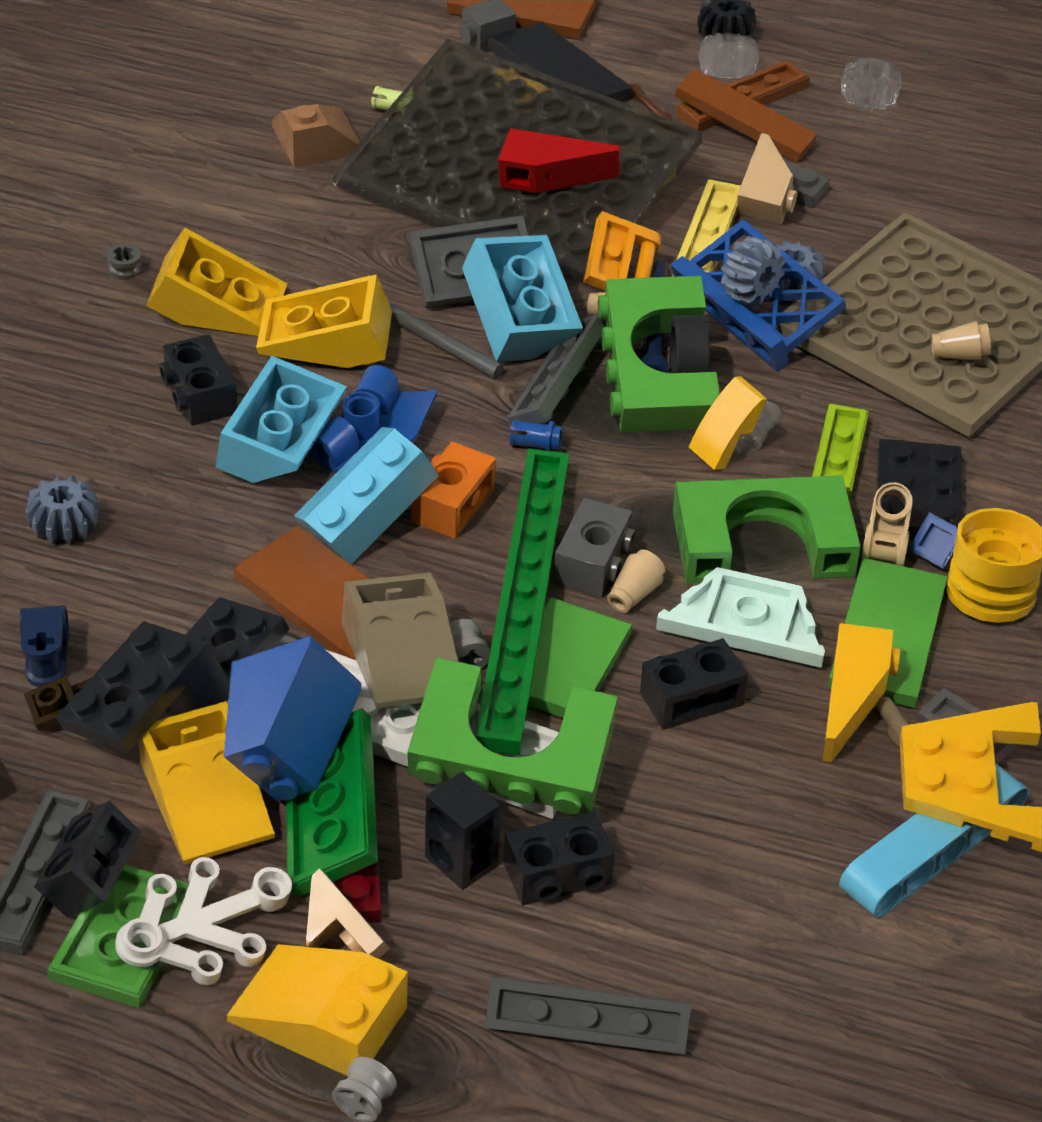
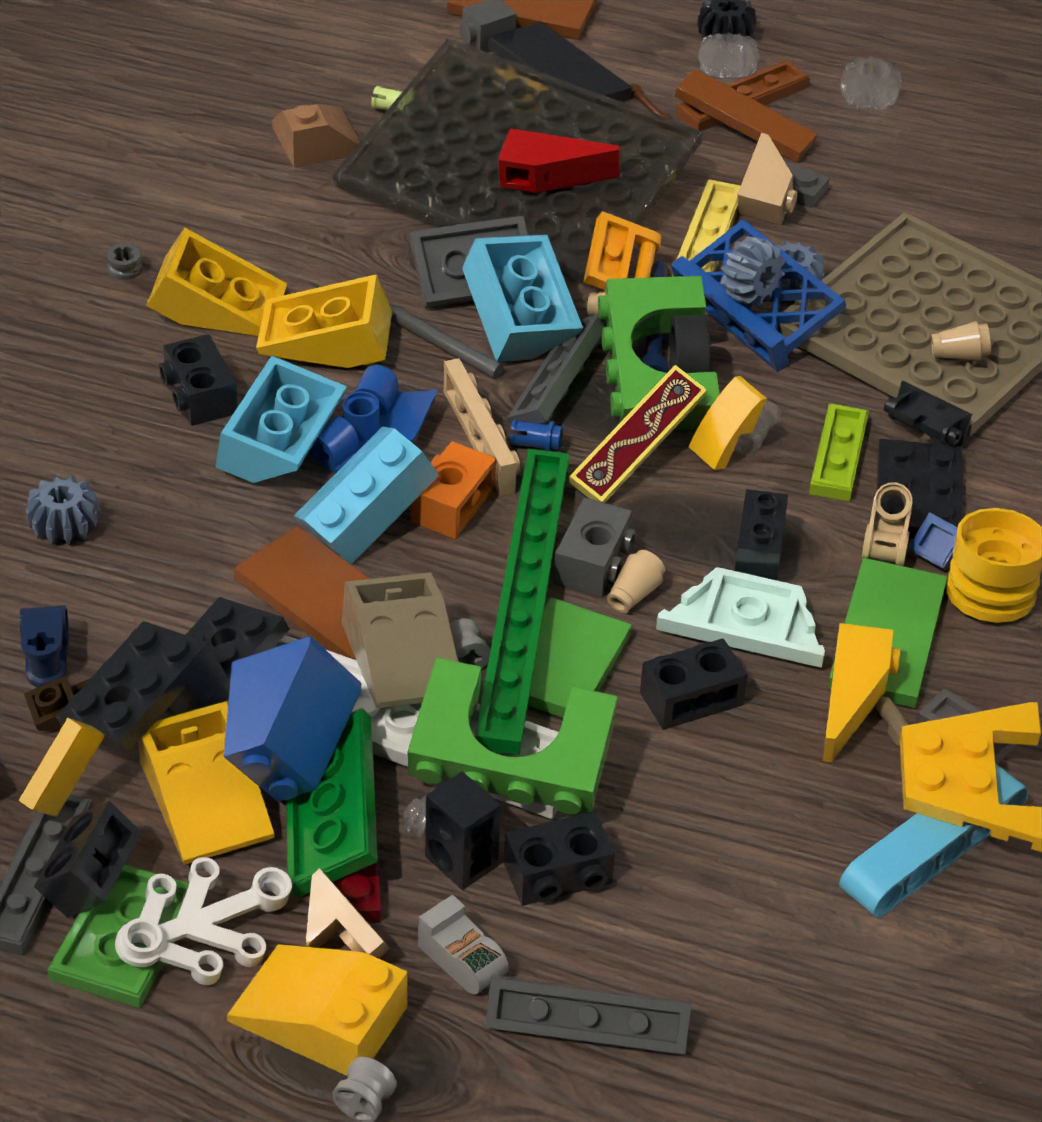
bright green arch [673,476,861,584] -> none
none -> yellow tile [19,718,105,817]
none -> clear plate [402,796,426,841]
none -> light grey leg [418,894,509,995]
none -> tan plate [443,358,521,497]
none -> tile [569,365,707,503]
none -> black brick [734,489,788,580]
none -> black hinge [884,381,972,449]

